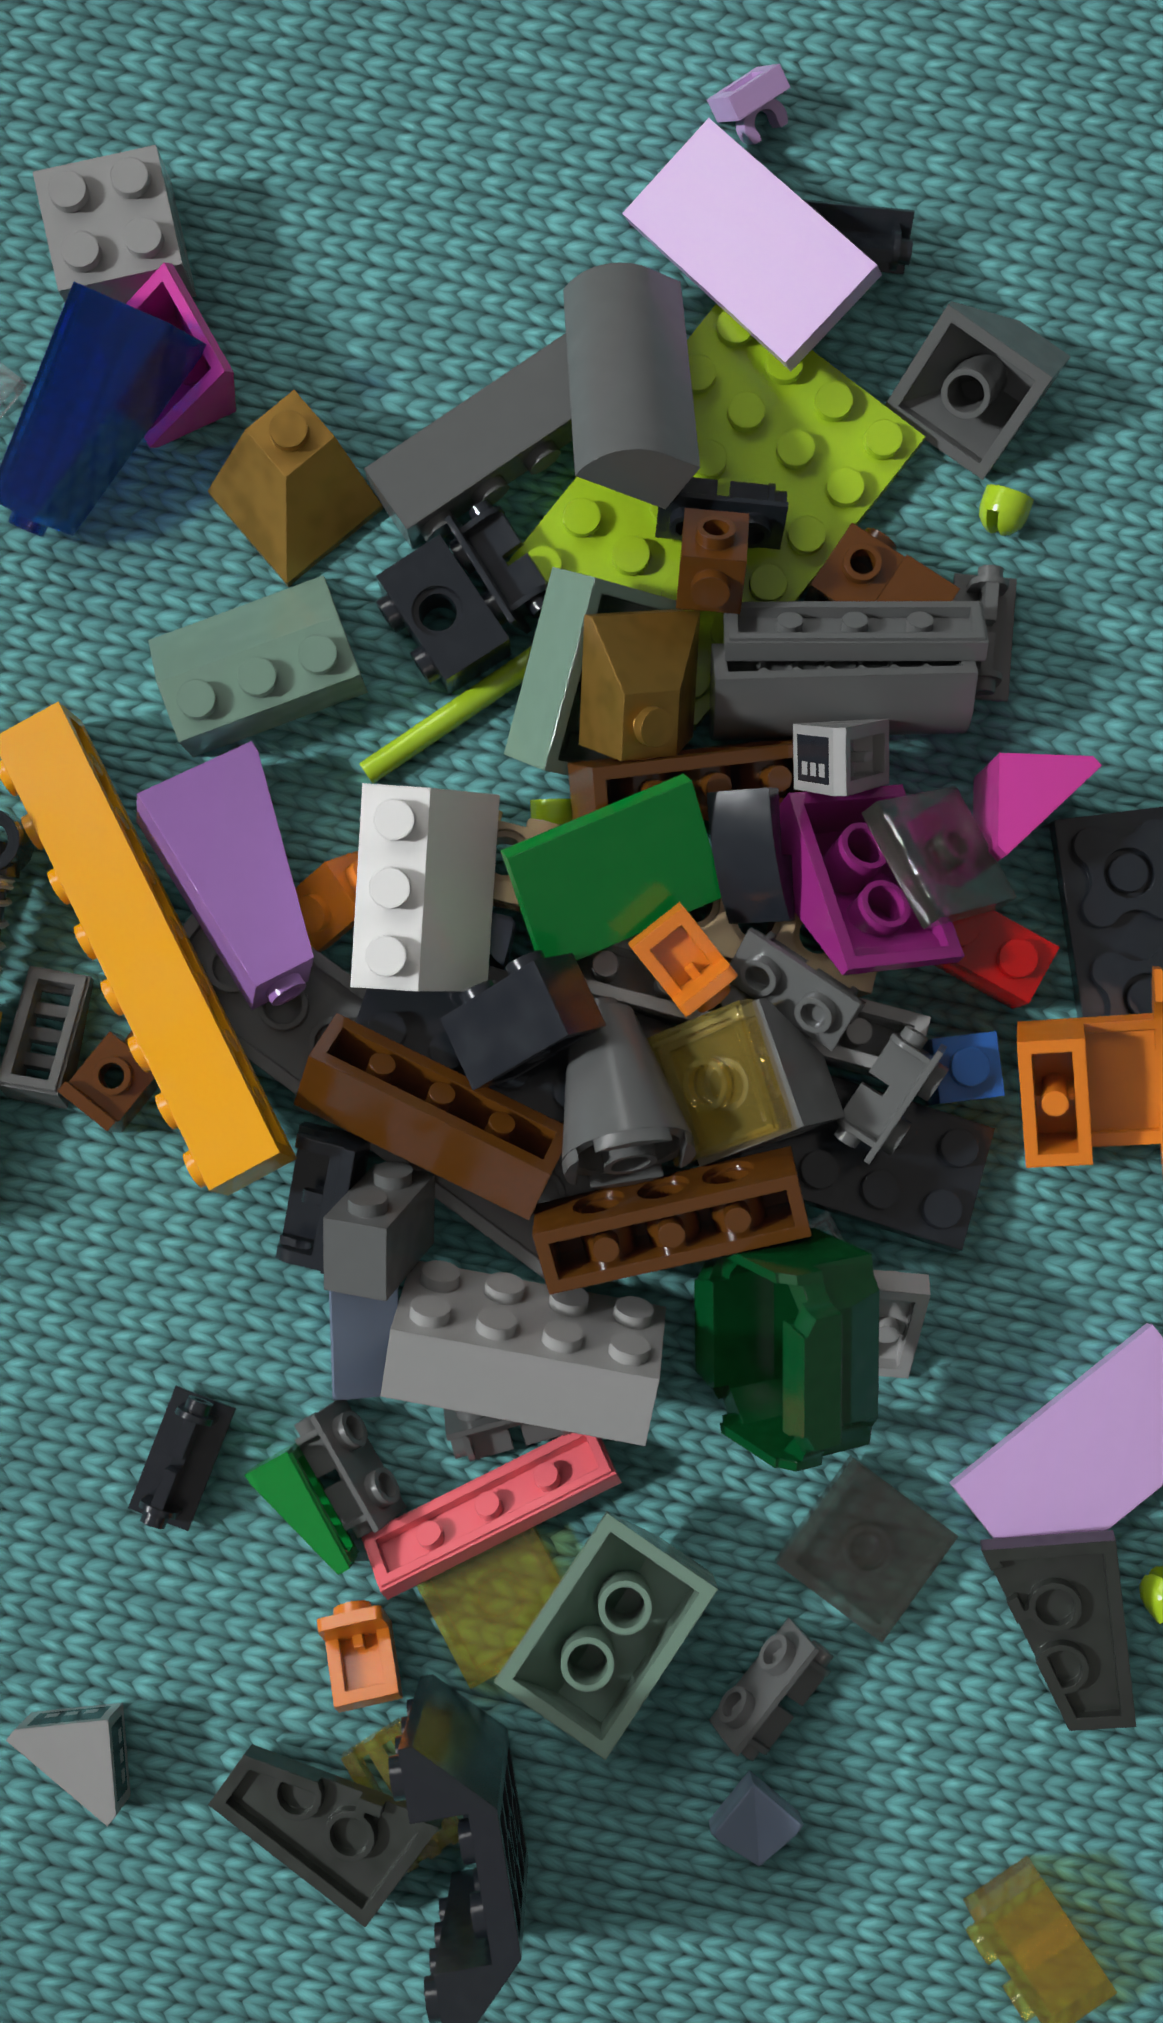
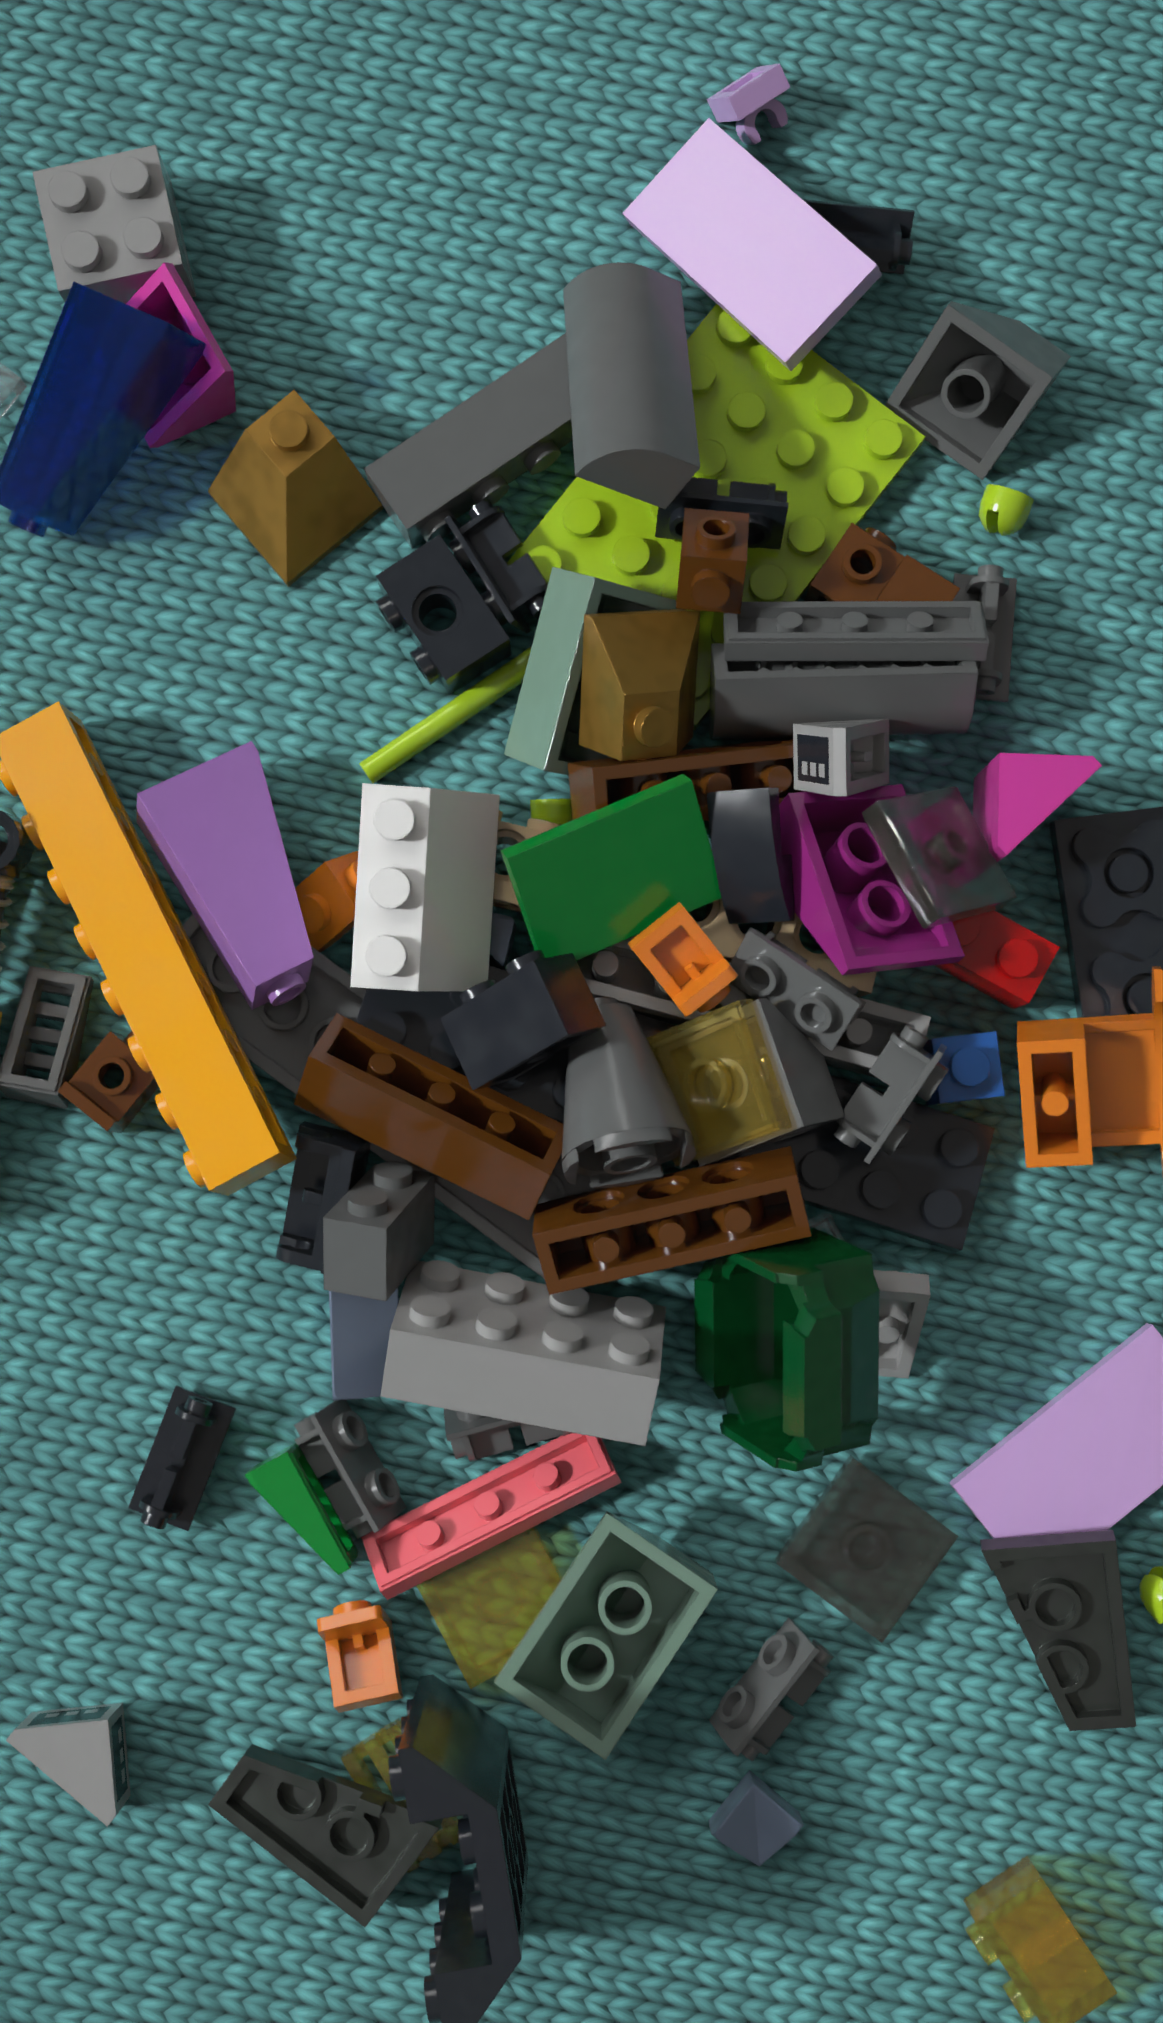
sand green slope [148,575,368,758] -> none

